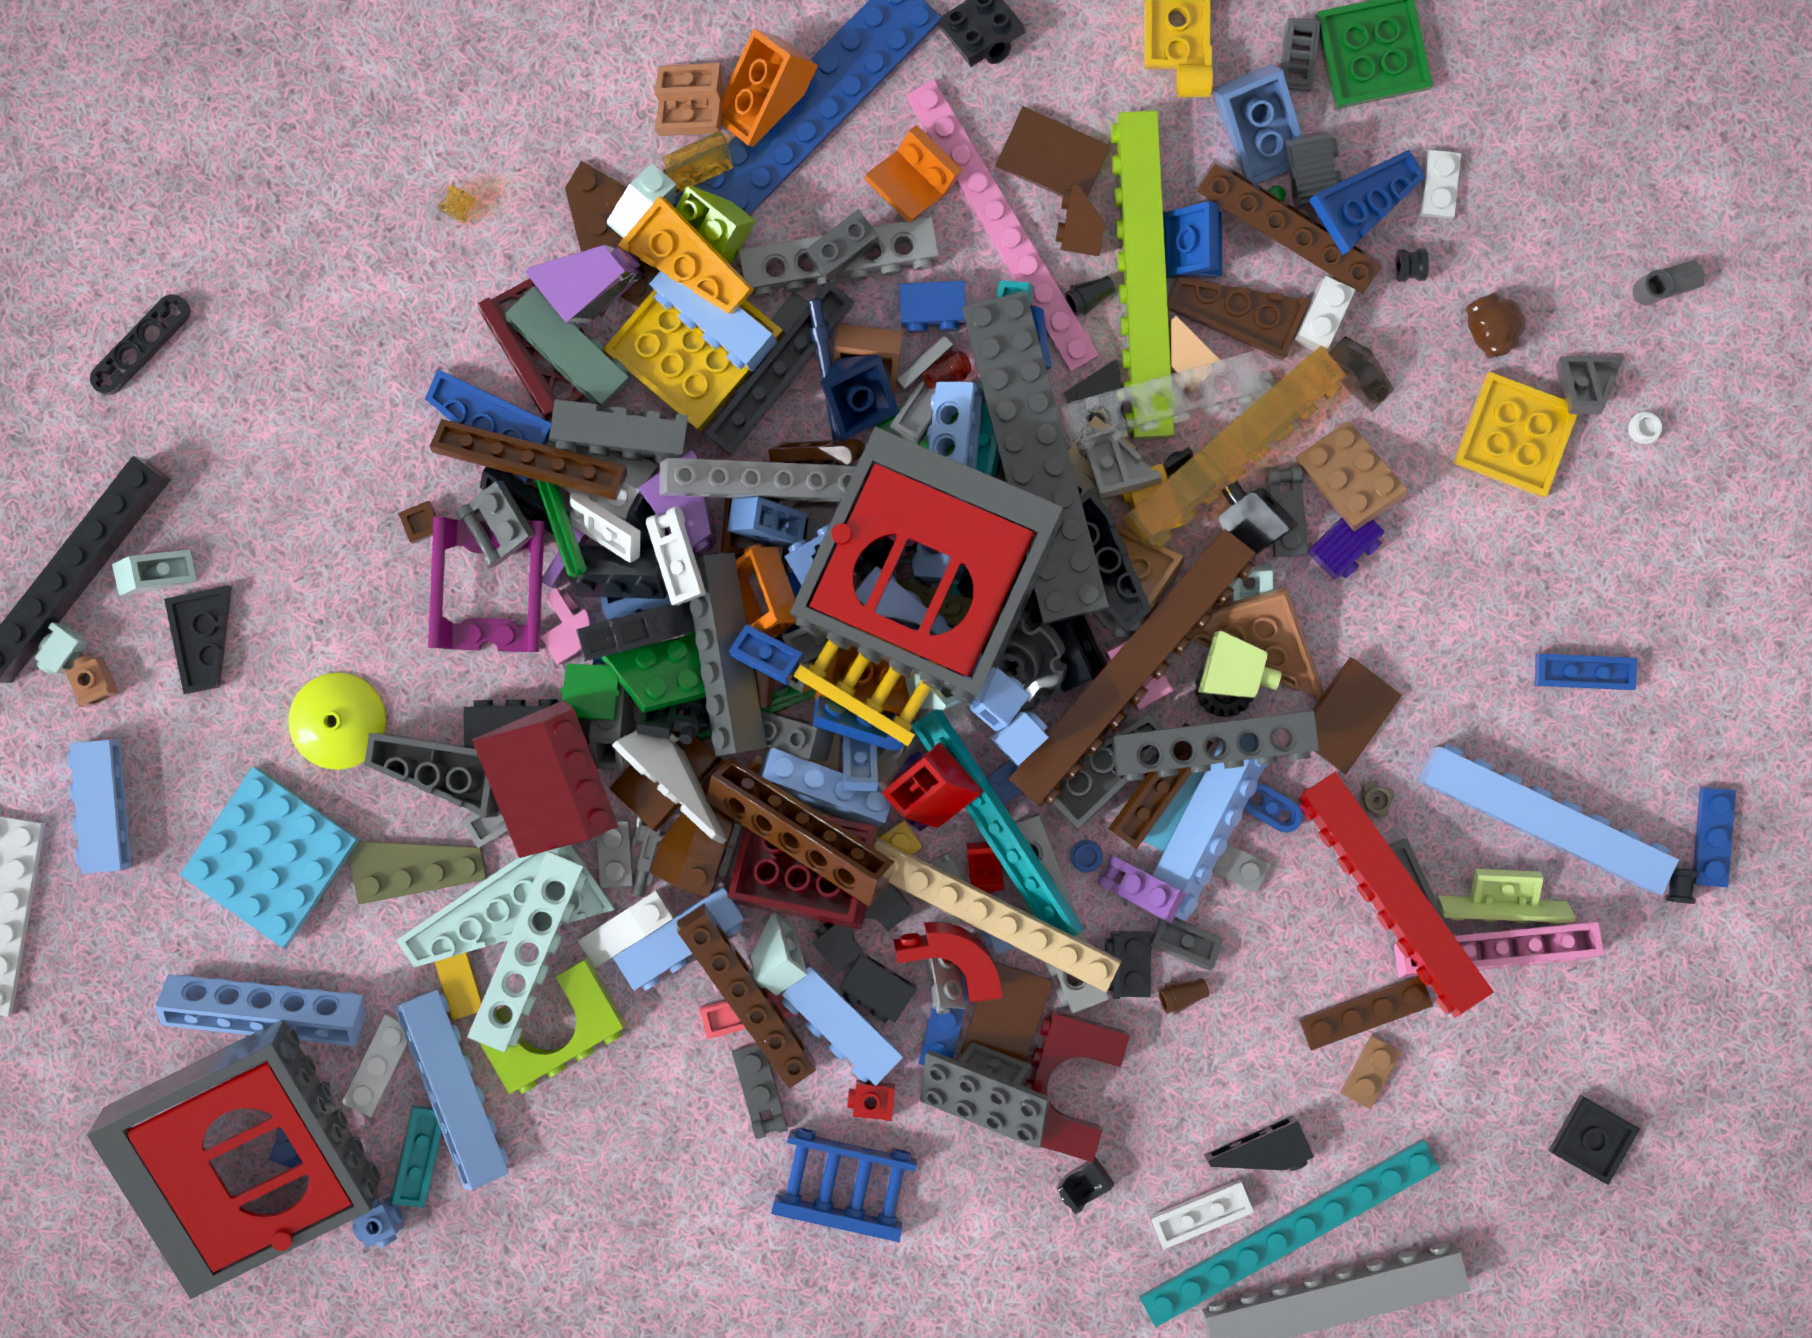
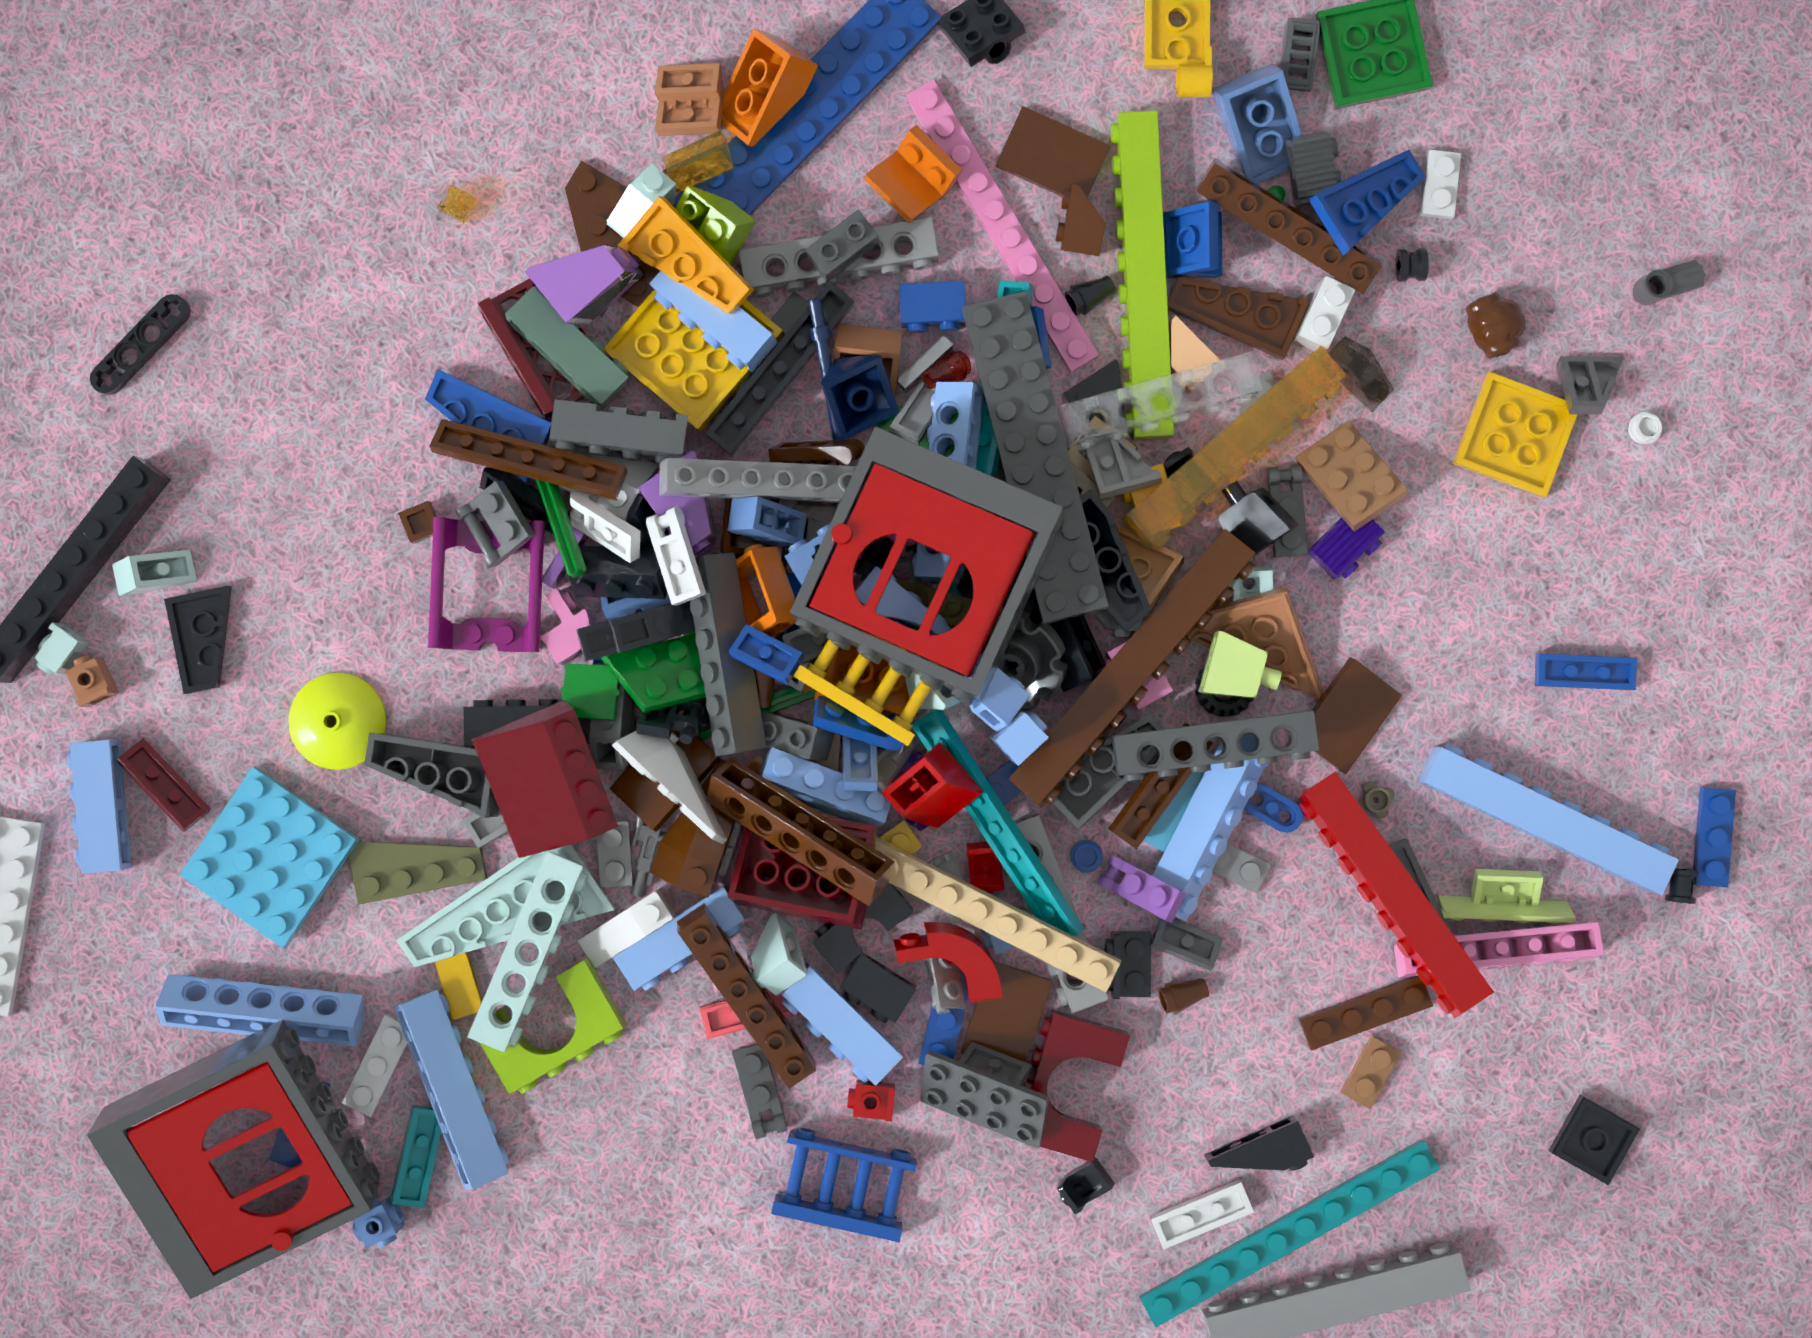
none -> dark red plate [117,738,210,832]

